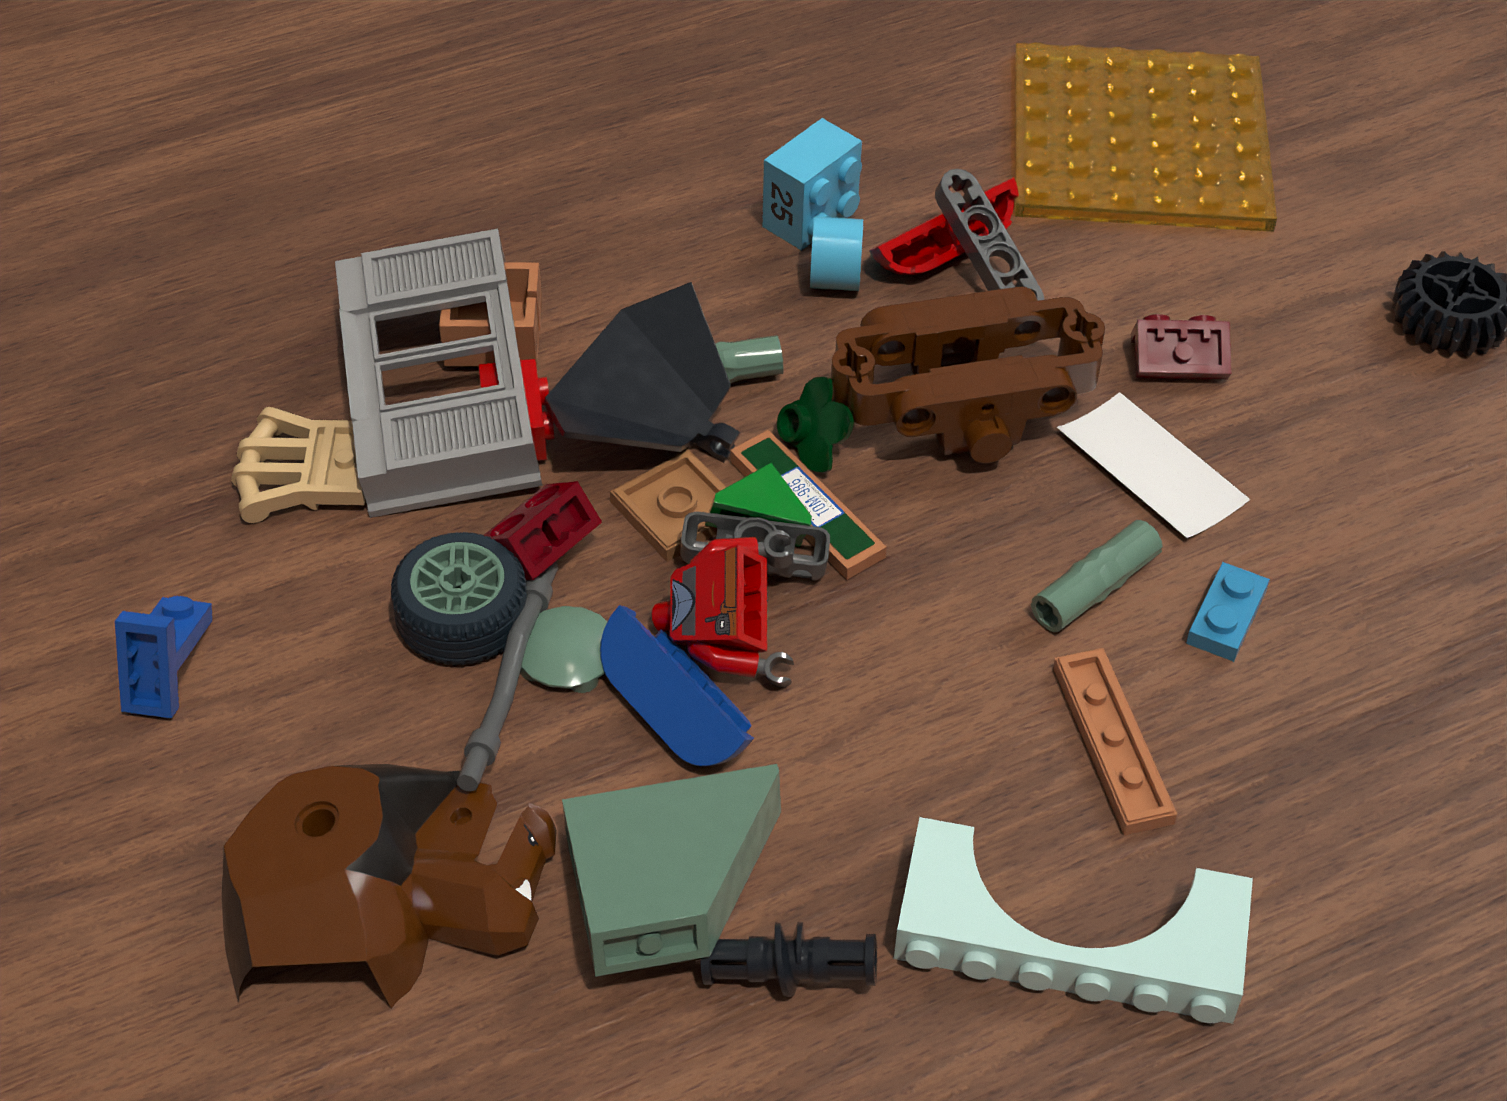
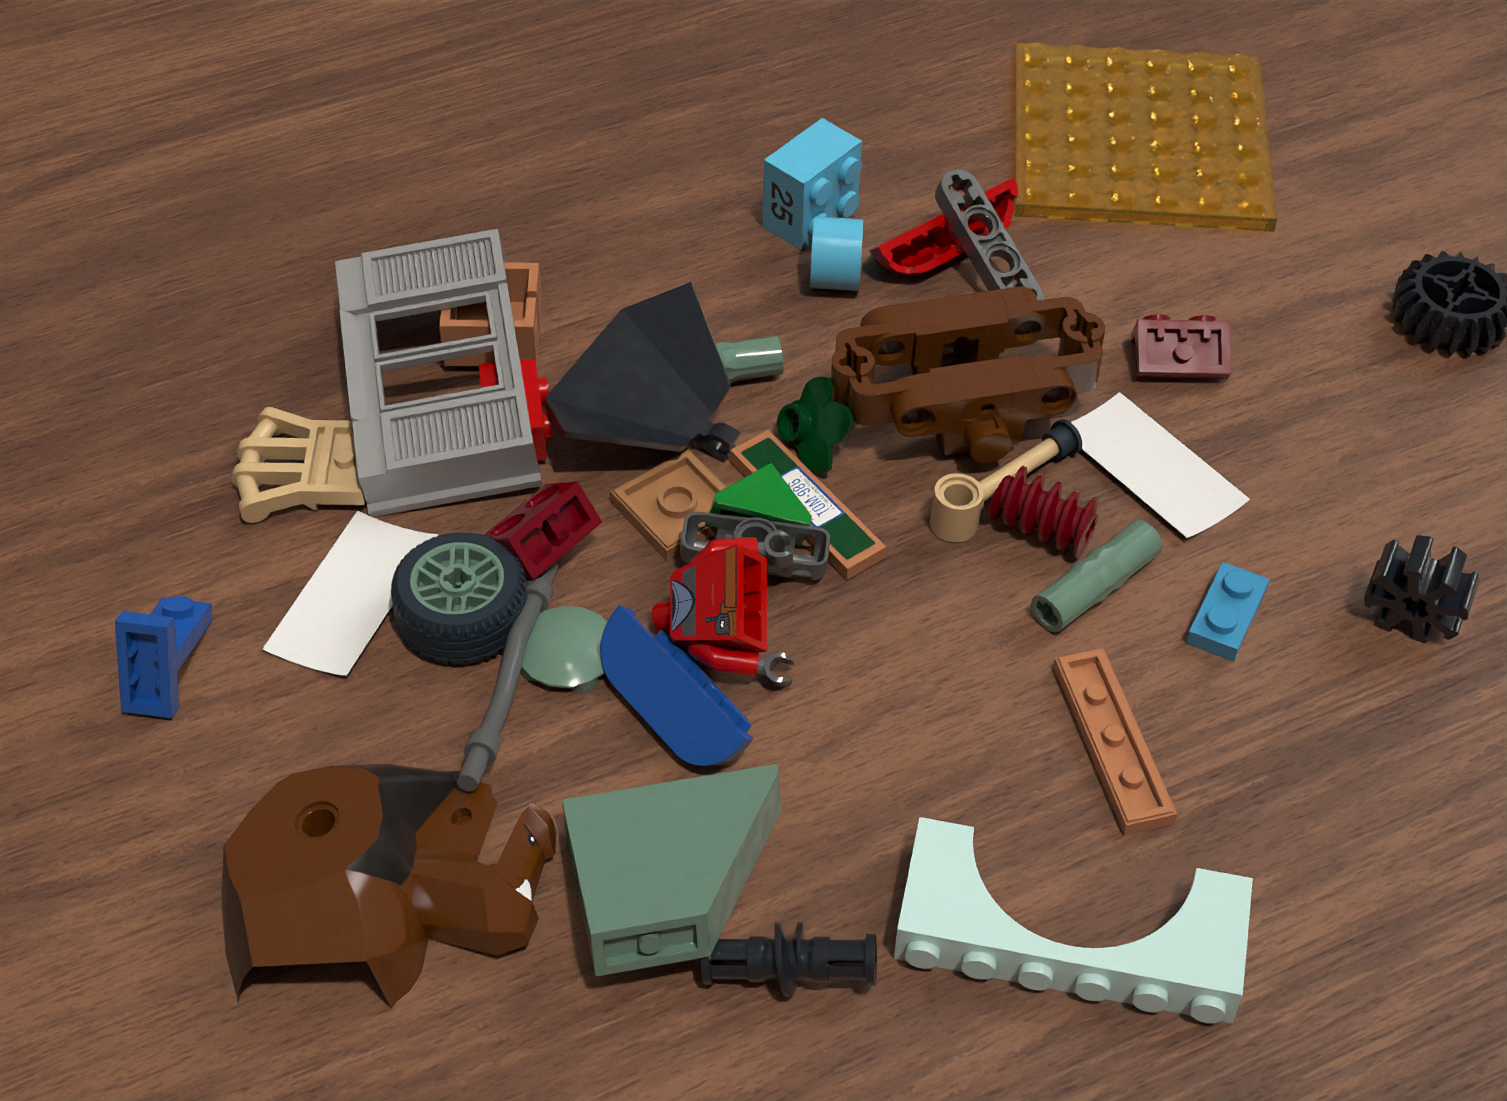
none -> white sticker [263,511,439,676]
none -> tan piece [929,419,1082,543]
none -> dark red piece [988,465,1098,559]
none -> black gear [1364,535,1479,643]

